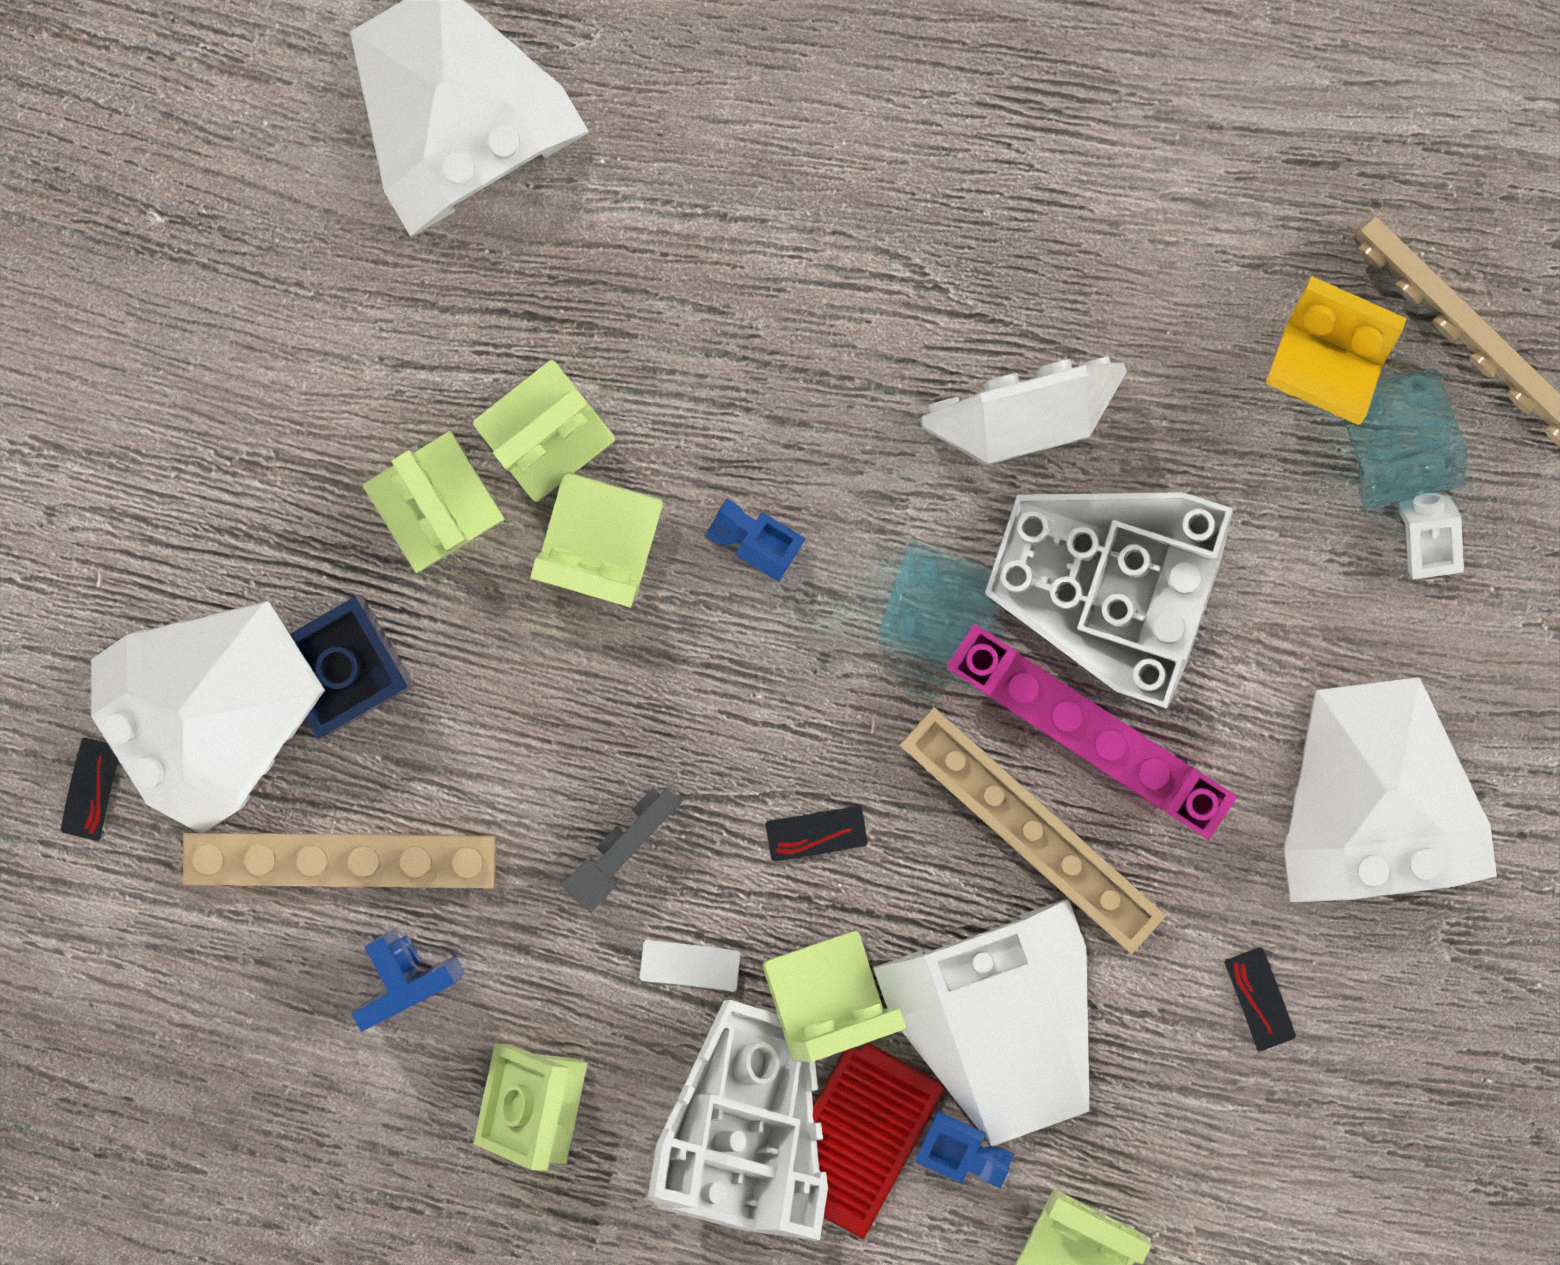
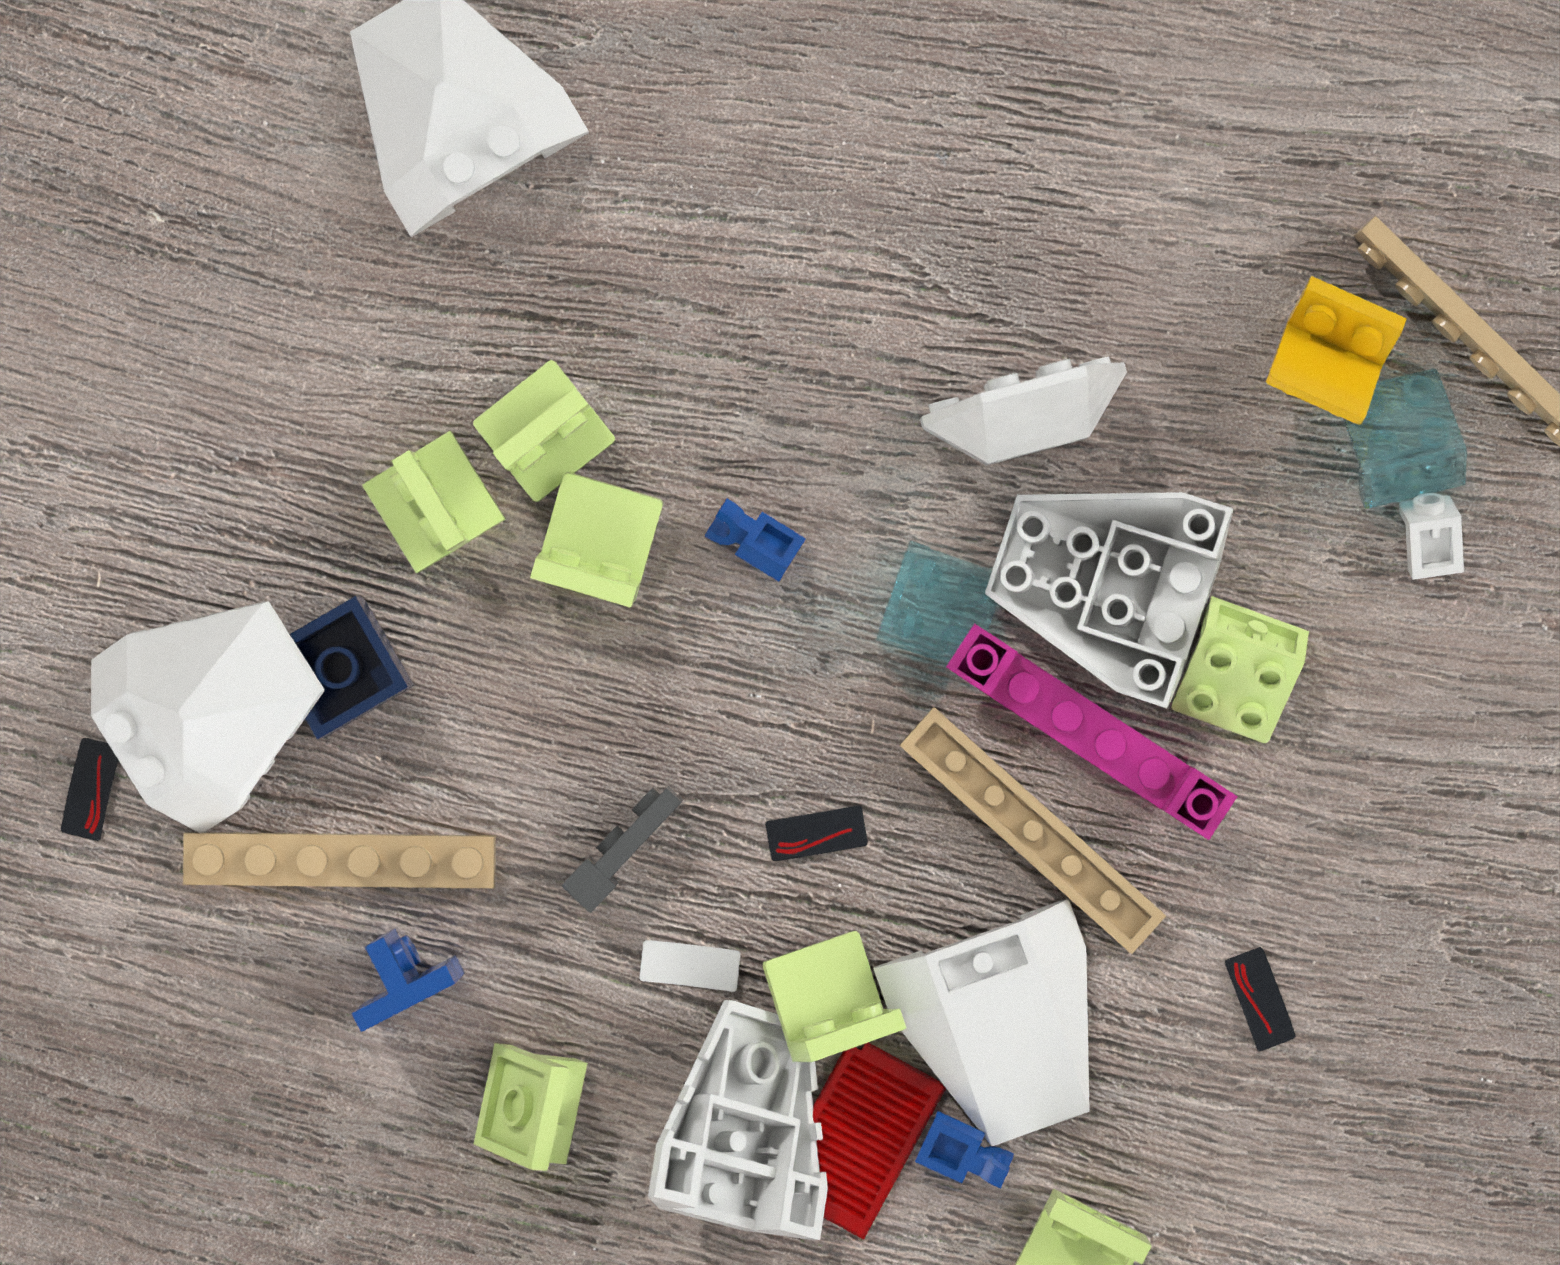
white wedge [1283,677,1497,902] -> none
none -> yellowish green bracket [1171,596,1309,743]

